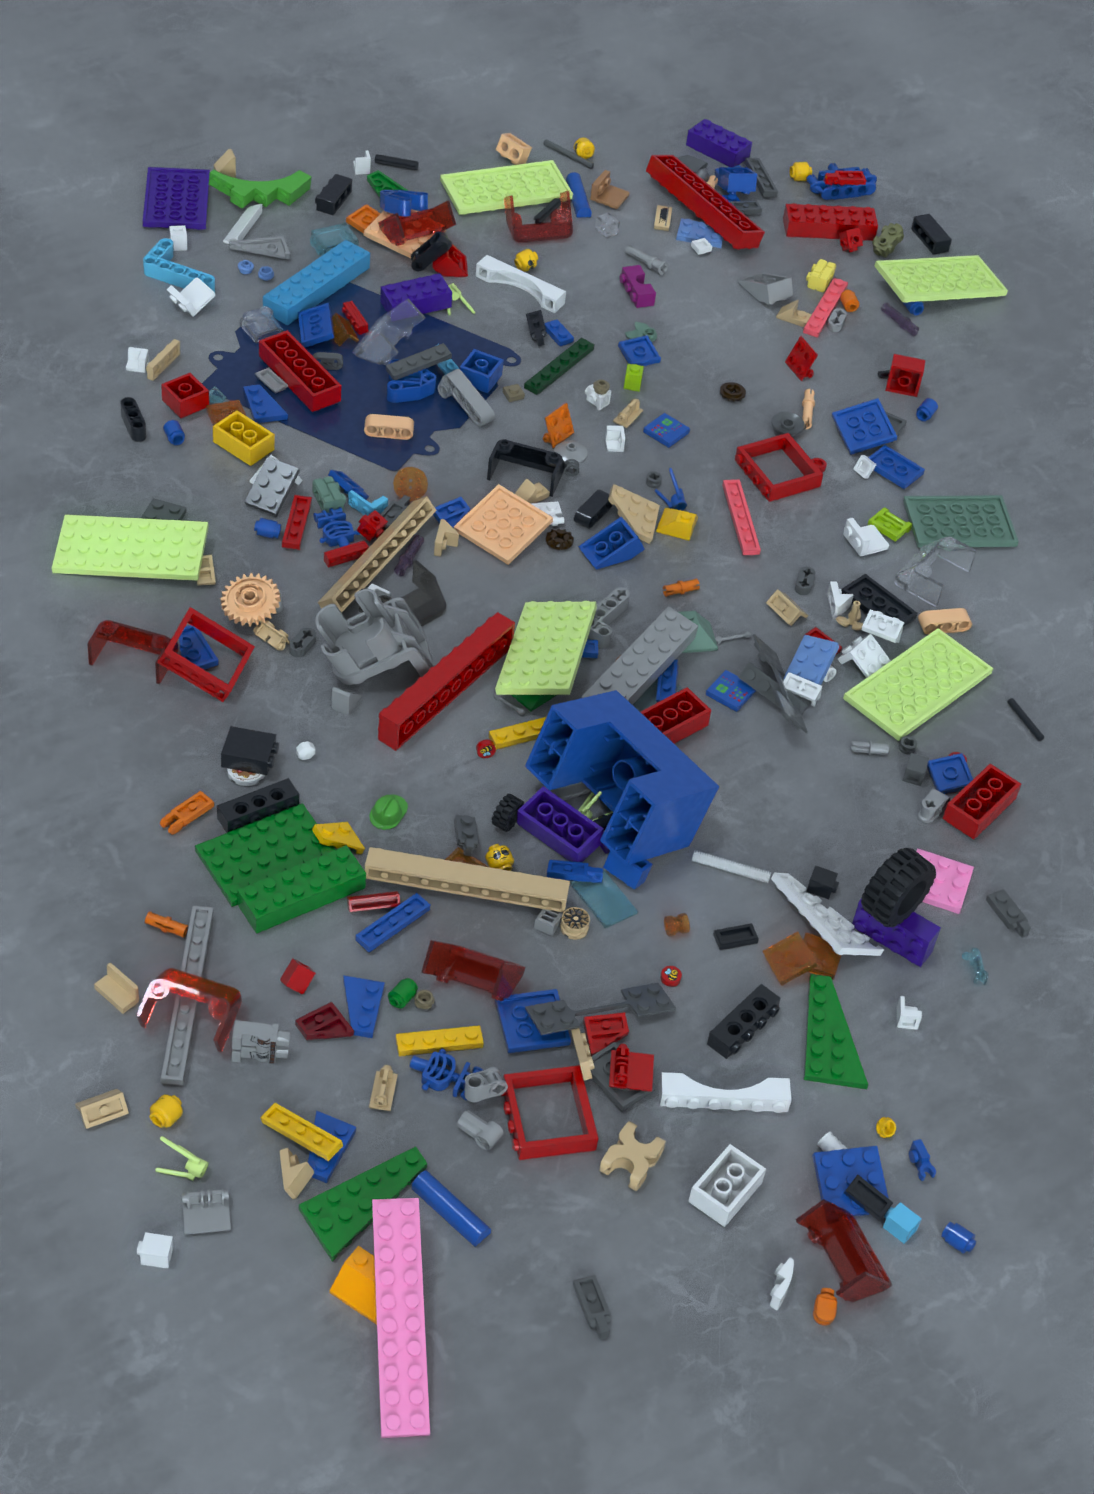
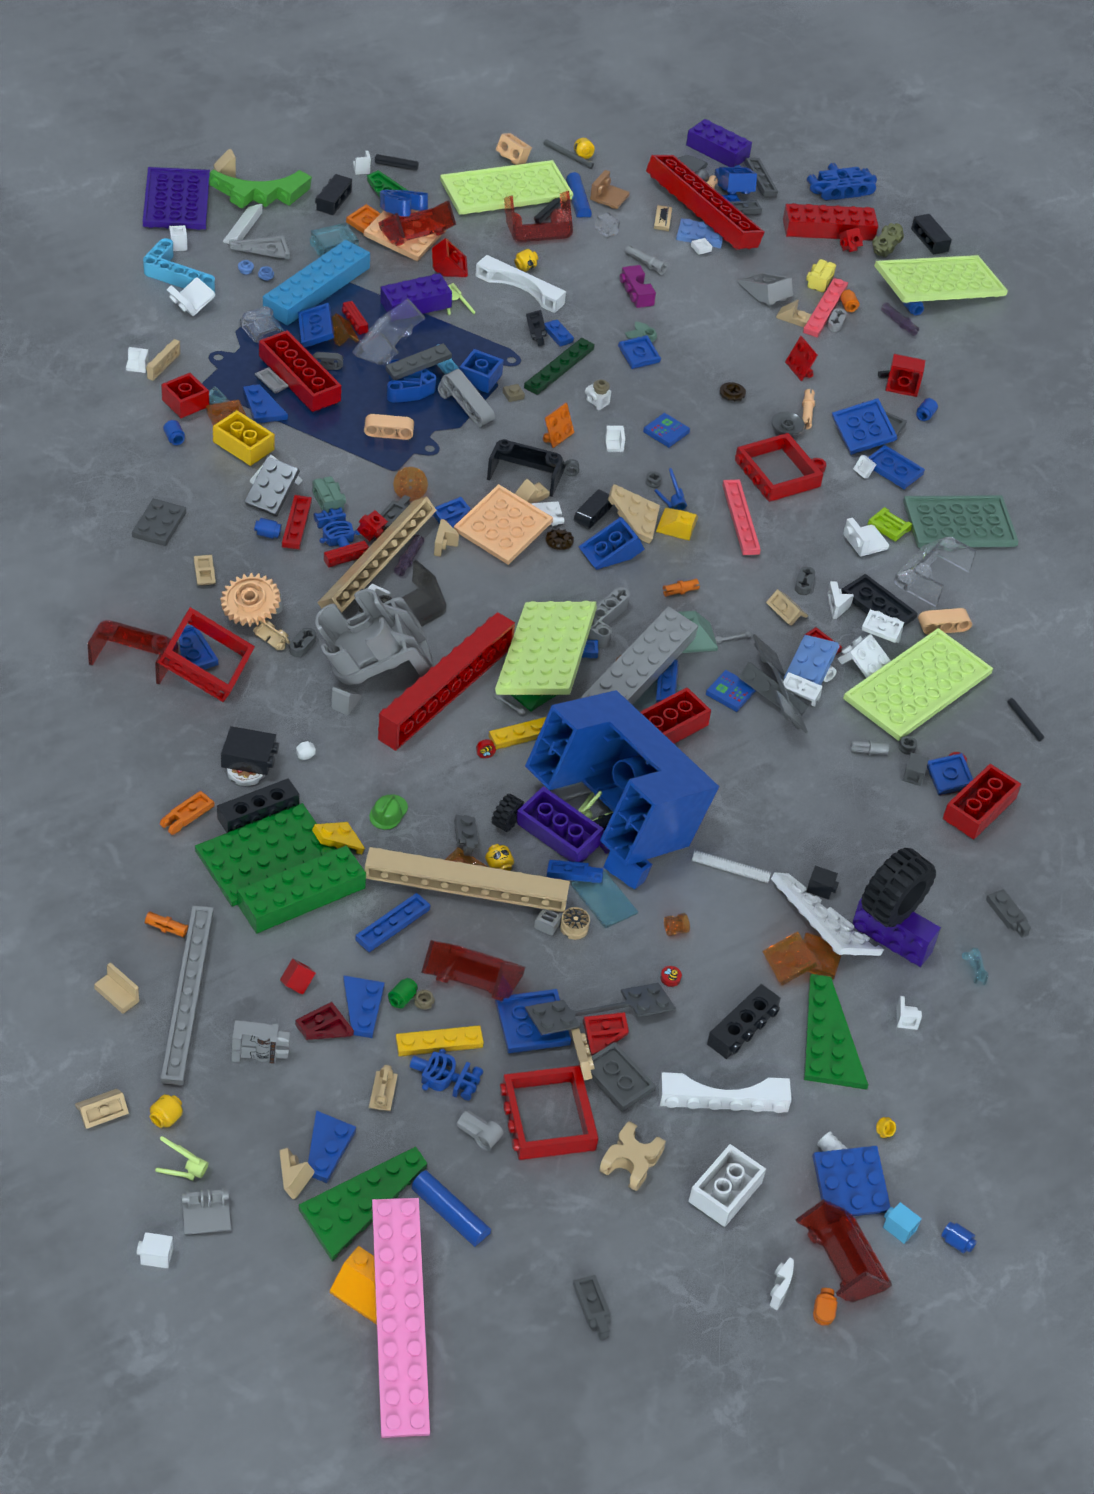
yellowish green plate [52,515,209,581] -> none
black beam [120,397,146,442] -> none
clear red windscreen [136,968,242,1052] -> none
yellow plate [260,1103,343,1161] -> none
blue hinge [328,470,369,500] -> none
red piece [347,891,400,912] -> none
medium azure bracket [348,490,388,516] -> none
black piece [411,232,452,271] -> none
light grey piece [464,1067,508,1102] -> none
light grey dish [554,441,588,463] -> none
red hinge [609,1044,654,1092] -> none
tan hinge [613,399,643,428] -> none
lime slope [624,364,644,392] -> none
black tile [713,923,759,950] -> none
yellow head [789,162,812,181] -> none
red hinge [824,171,867,185] -> none
tan plant [836,601,863,630] -> none
black tile [844,1175,893,1221] -> none
blue plate [908,1139,936,1181] -> none
bright pink plate [916,848,974,914] -> none
light grey piece [918,788,951,823] -> none

